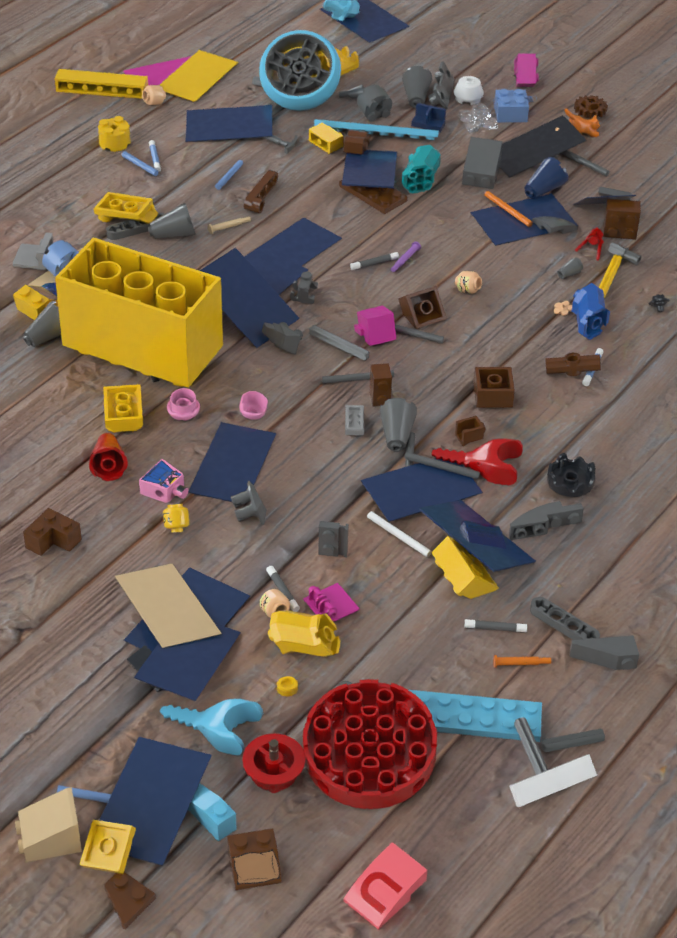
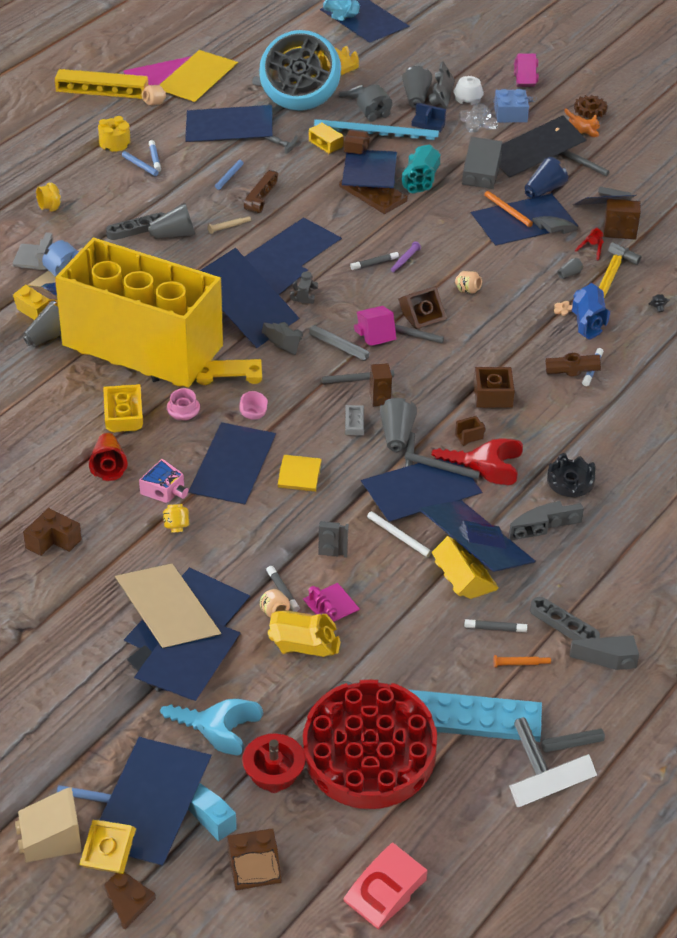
yellow slope [94,192,158,223] -> none
dark grey connector [231,481,267,525] -> none
yellow tile [277,676,298,697] -> none
none -> yellow piece [36,182,61,212]
none -> yellow brick [197,359,262,385]
none -> yellow slope [278,455,322,492]

